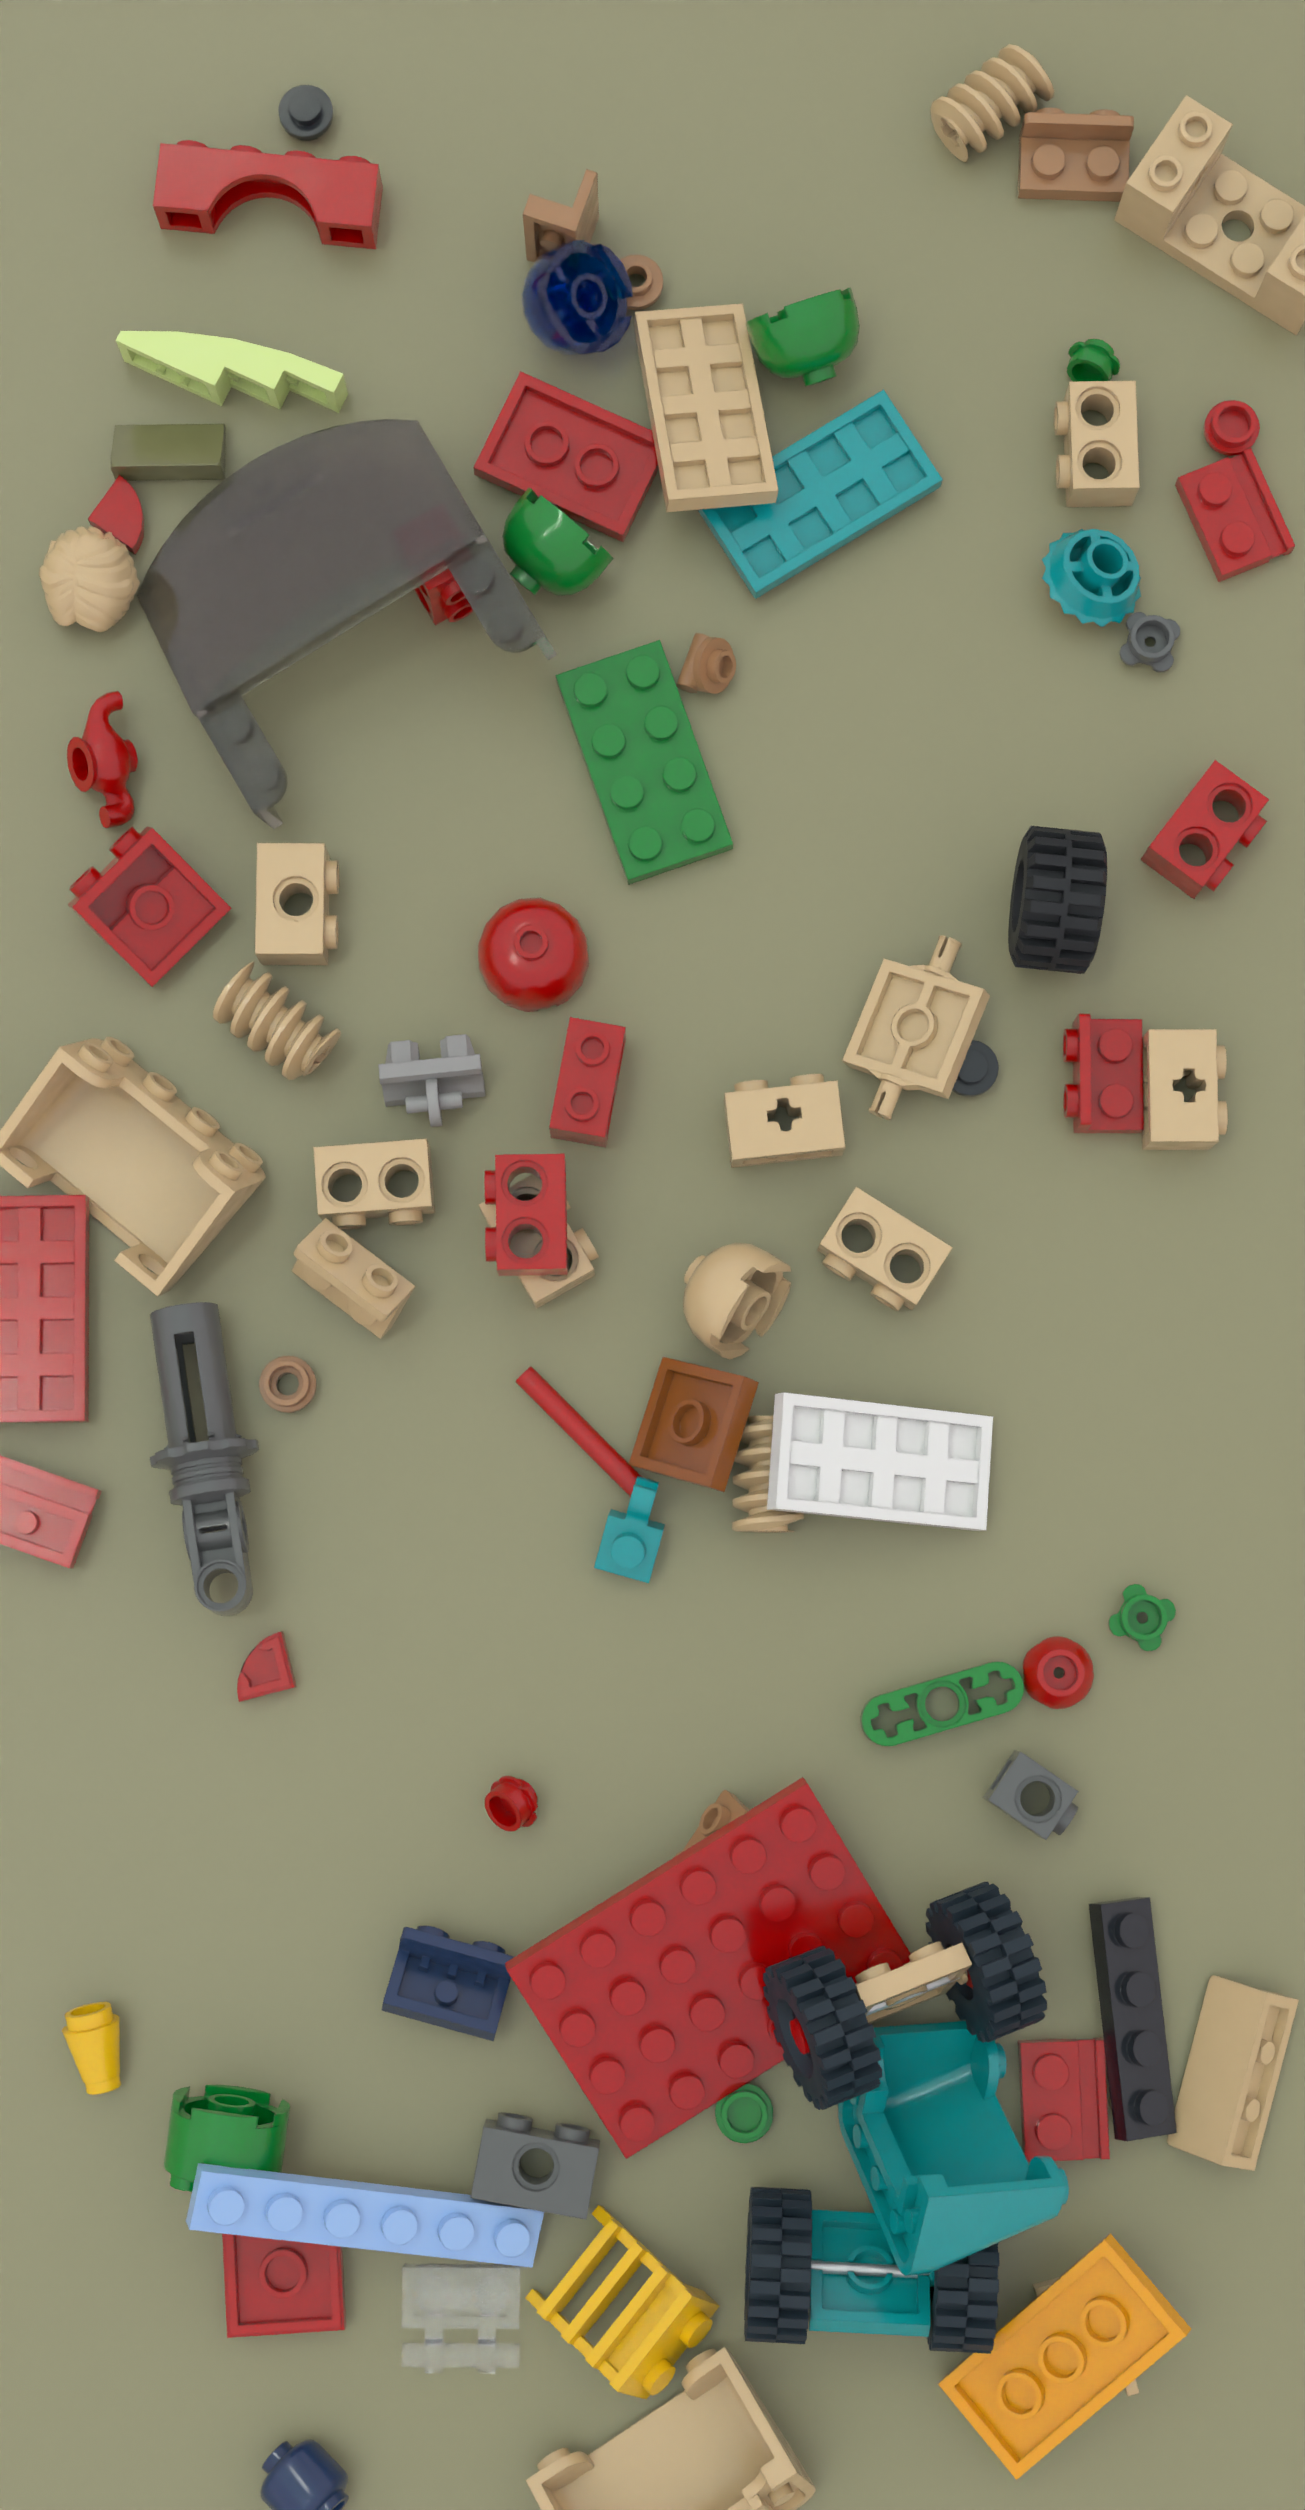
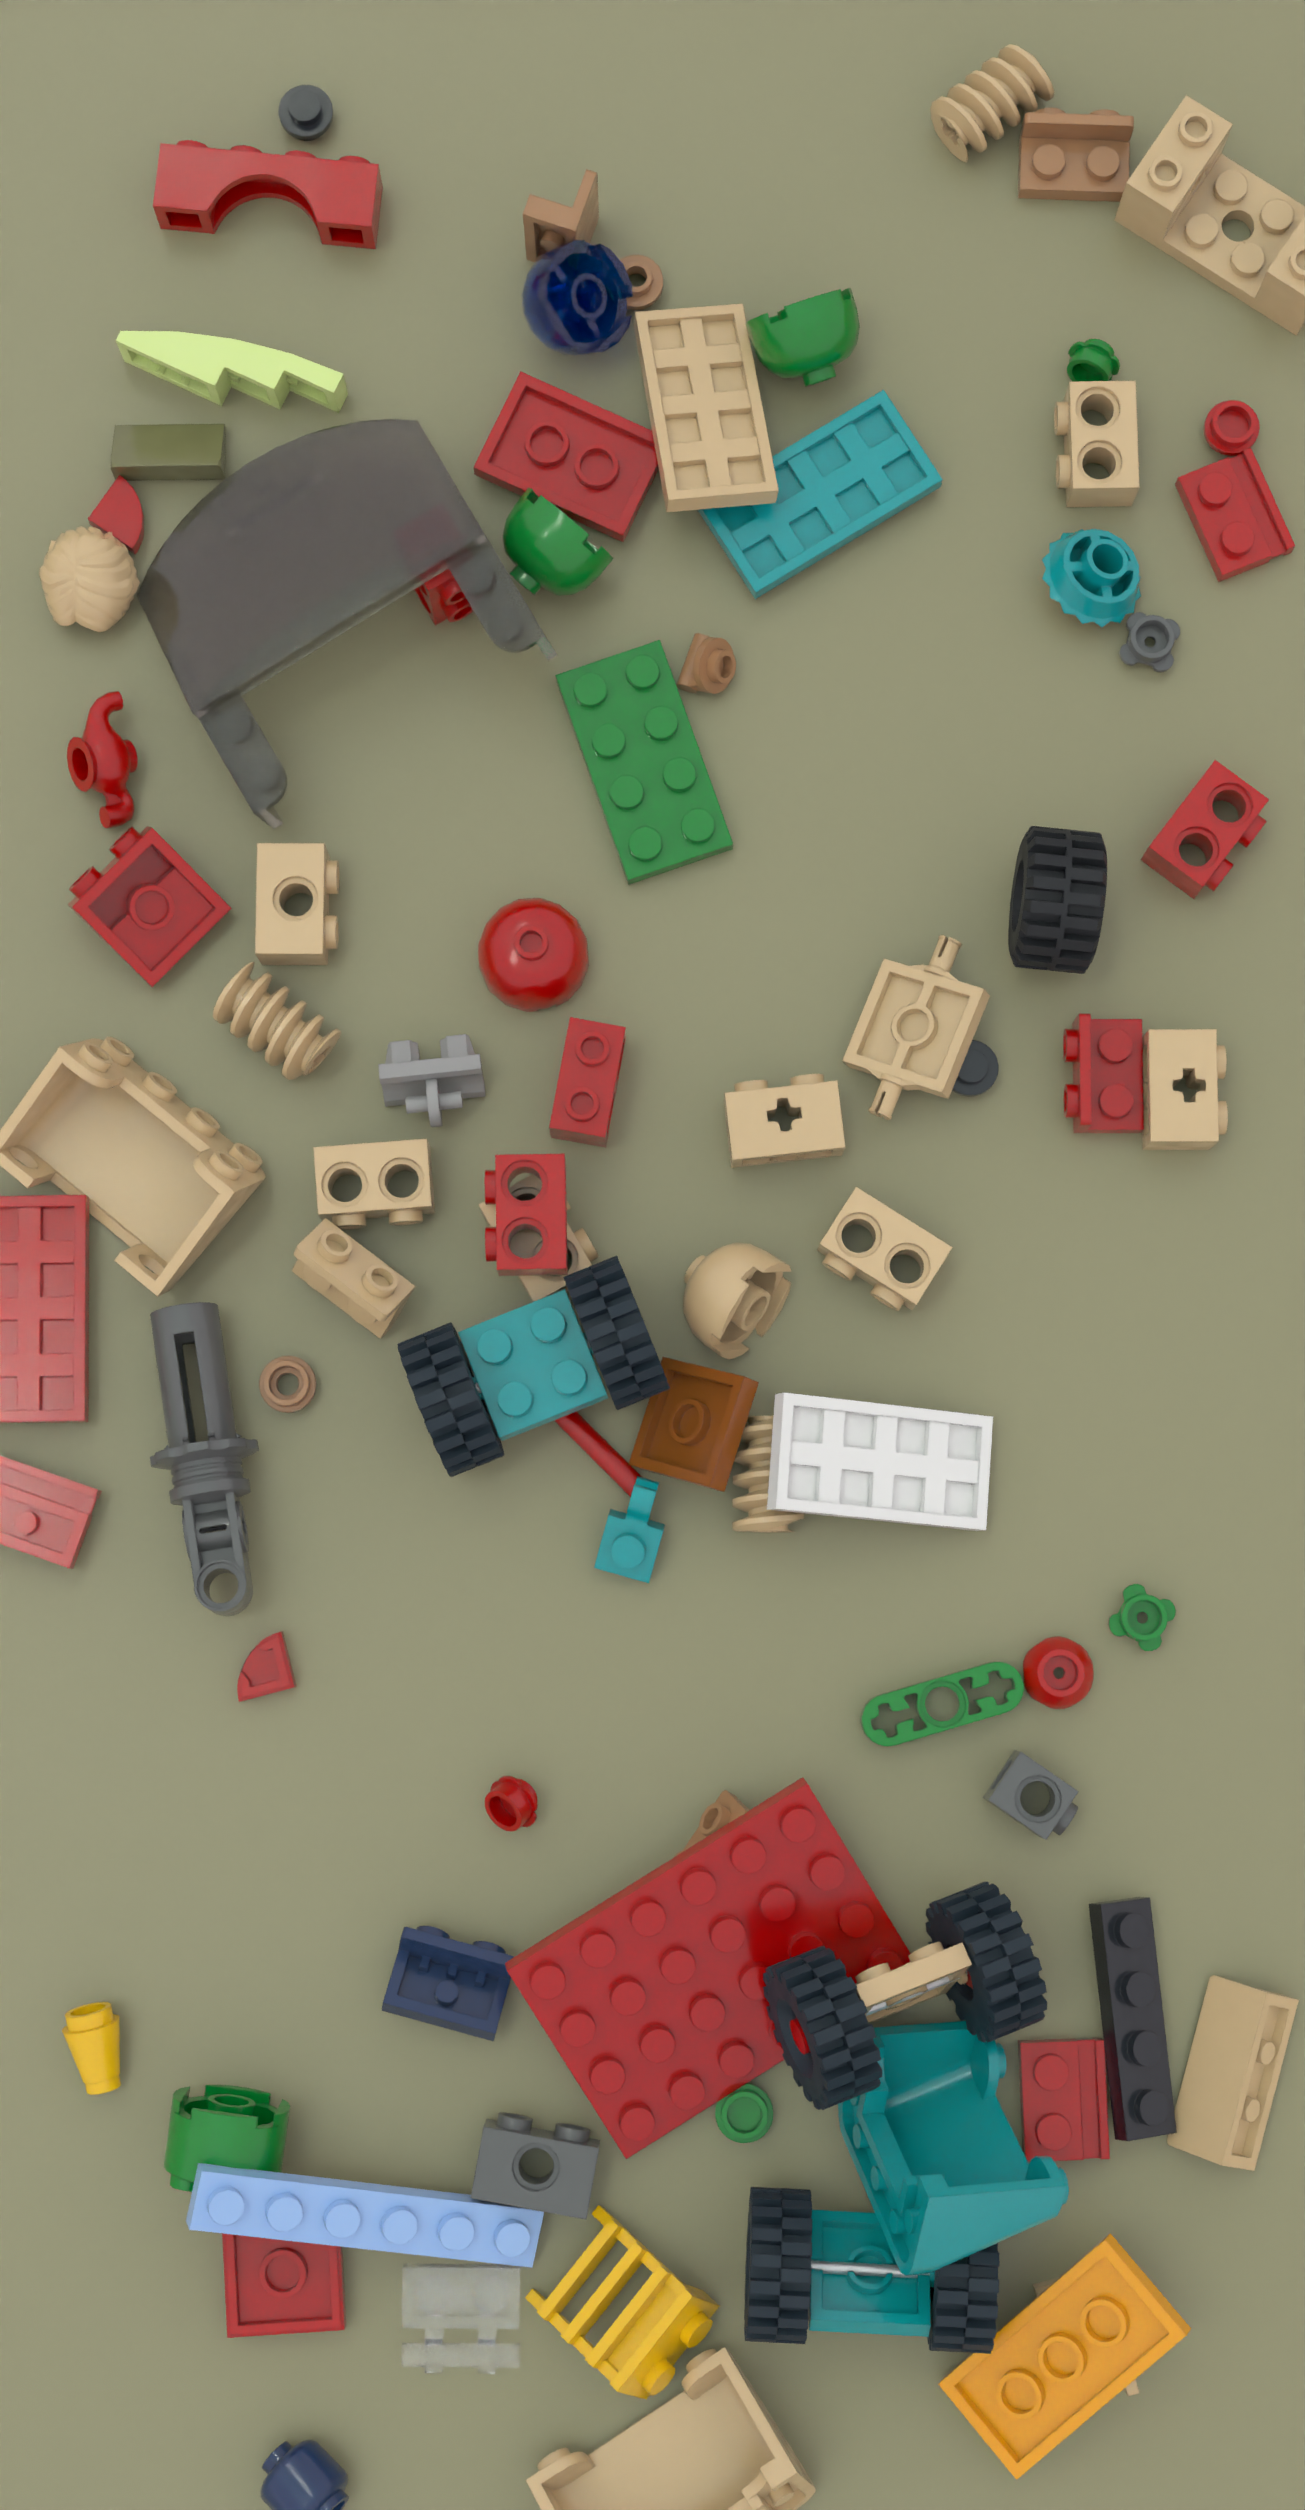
none -> plate [397,1256,670,1477]

